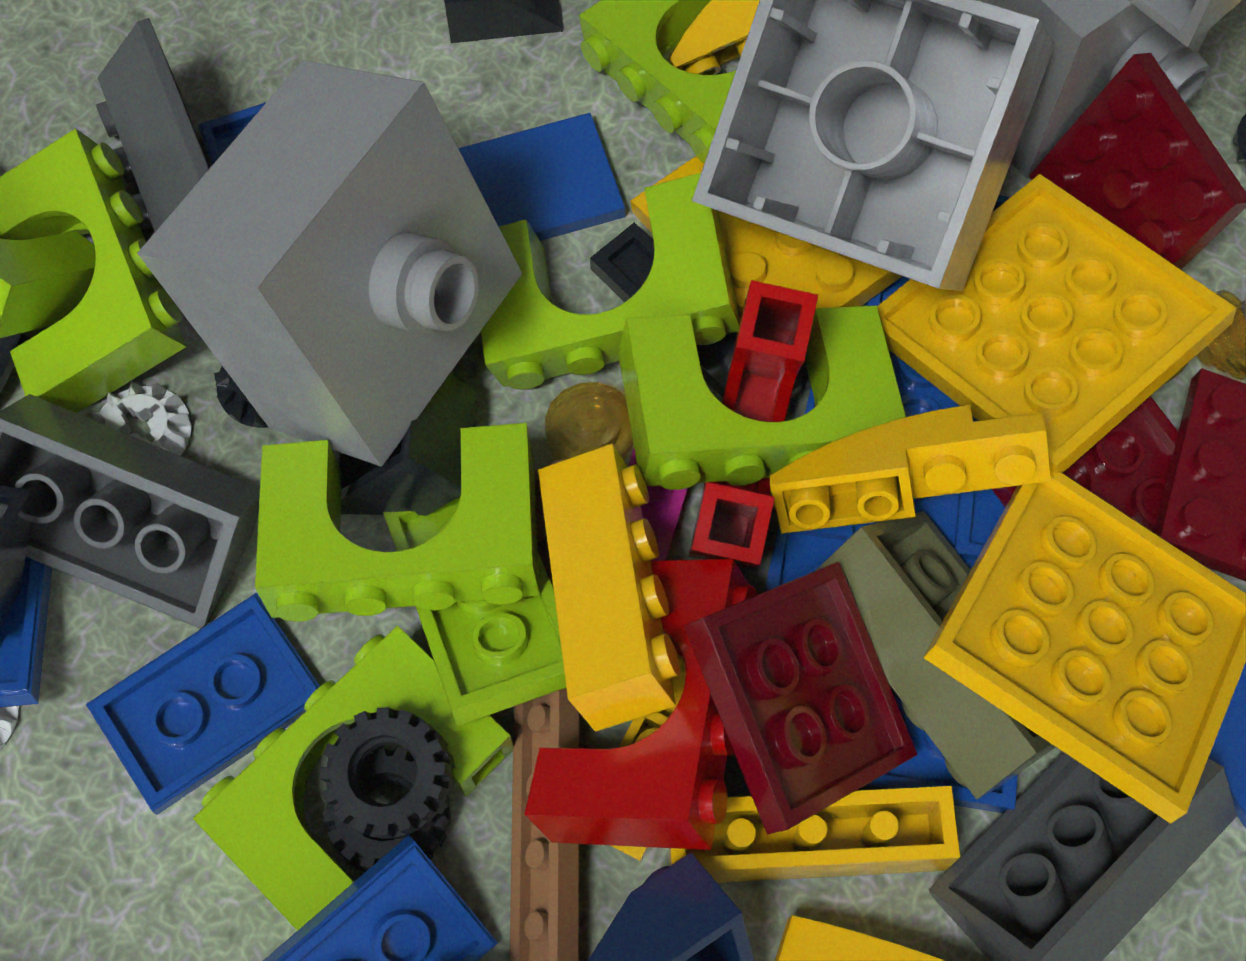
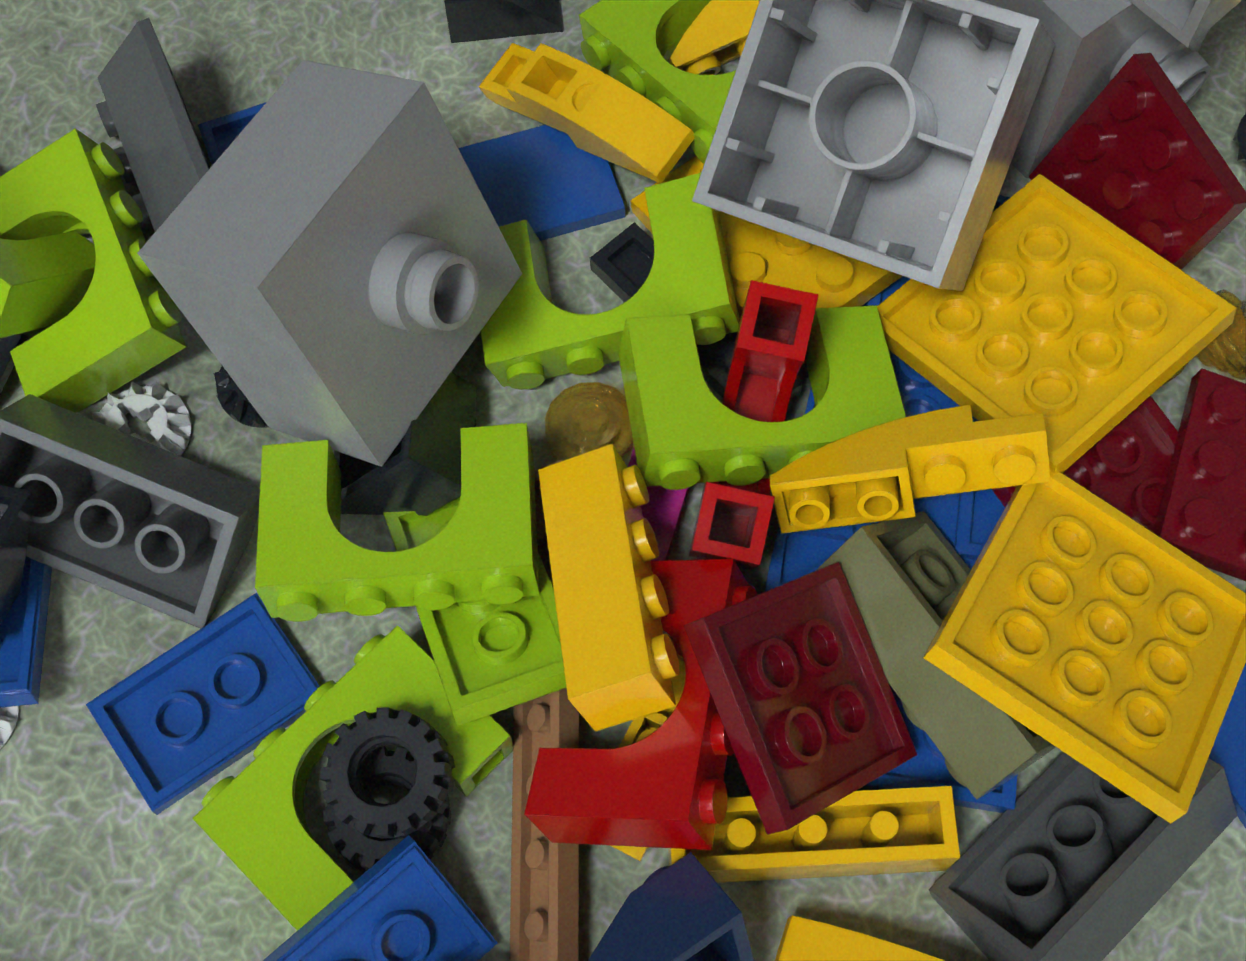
none -> yellow slope [479,43,695,183]

